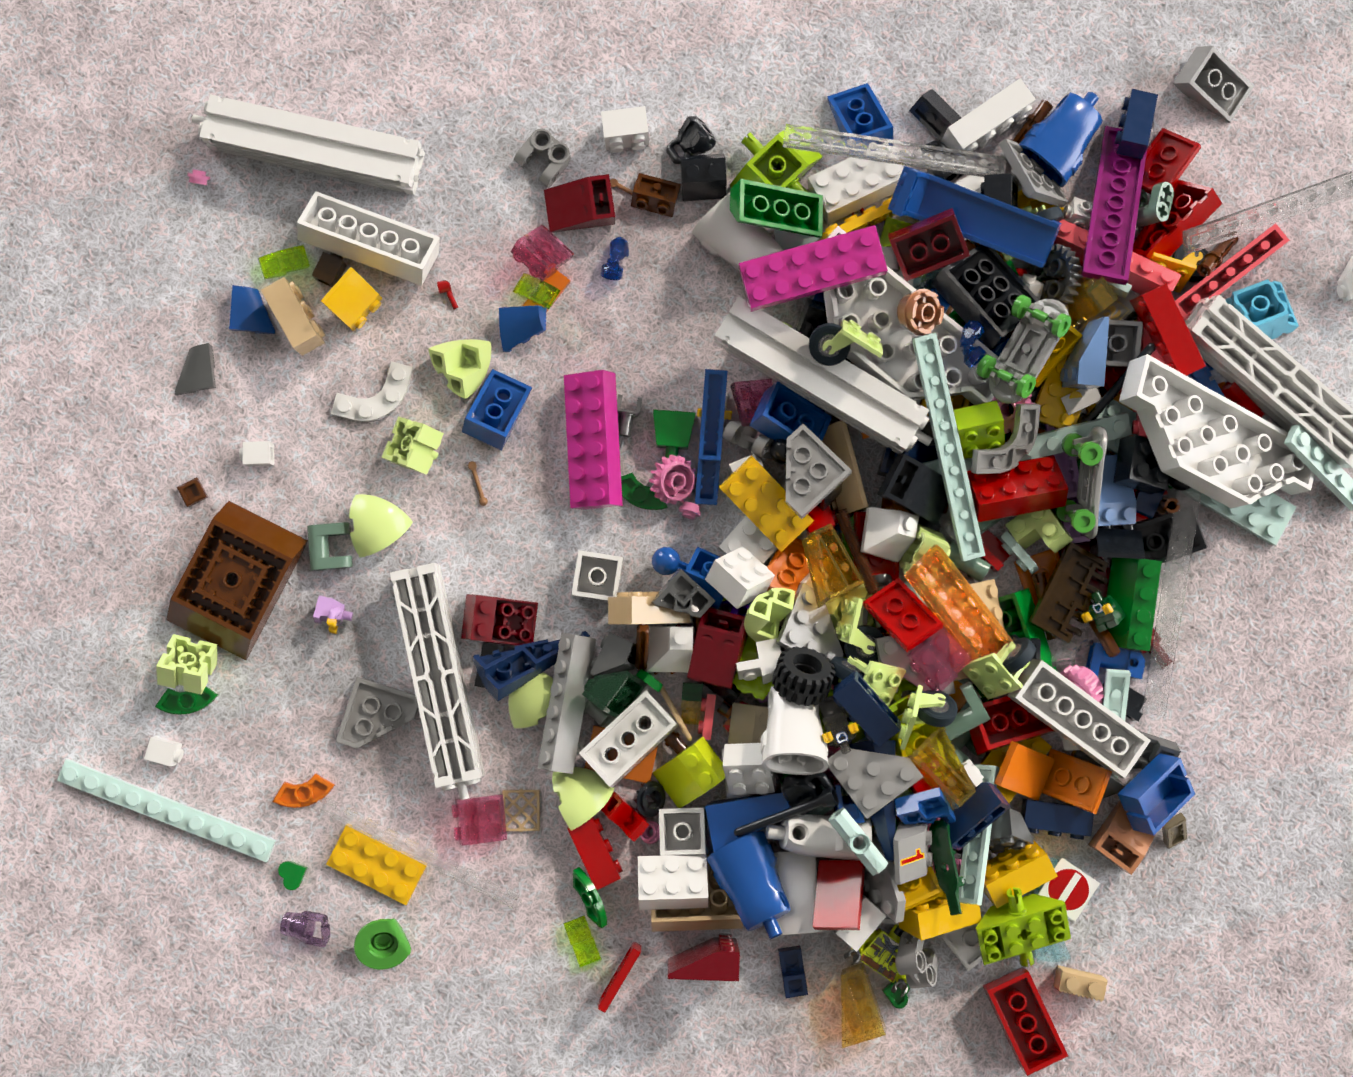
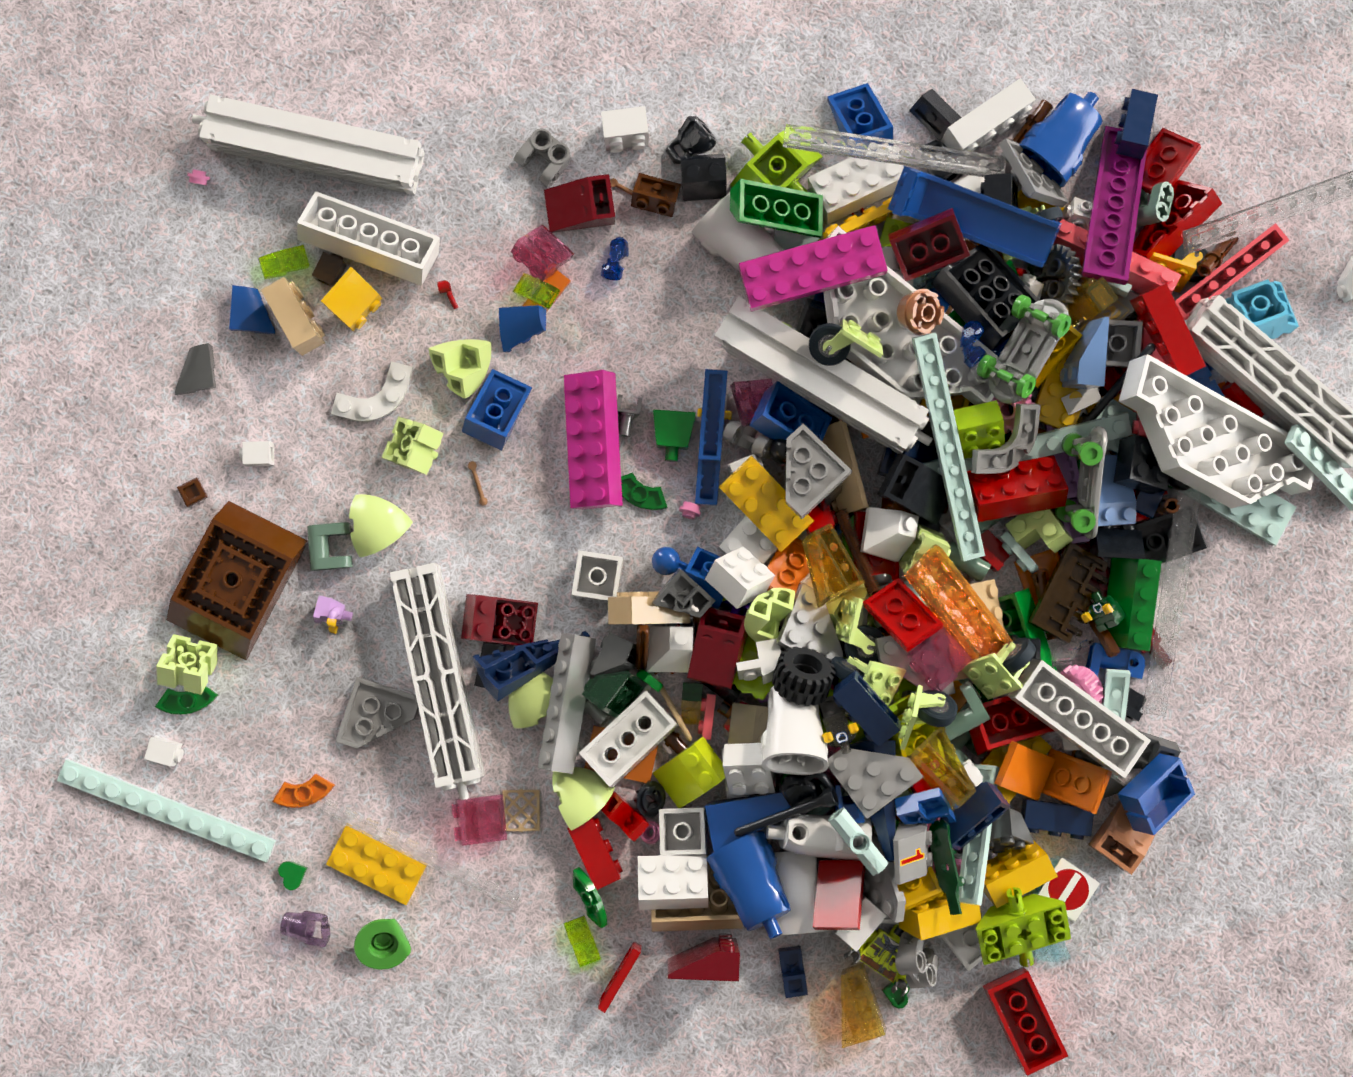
bright pink gear [649,455,697,505] -> none
tan brick [1053,965,1107,1002] -> none
dark tan plate [1162,813,1187,849] -> none
light grey slope [1173,46,1254,123] -> none

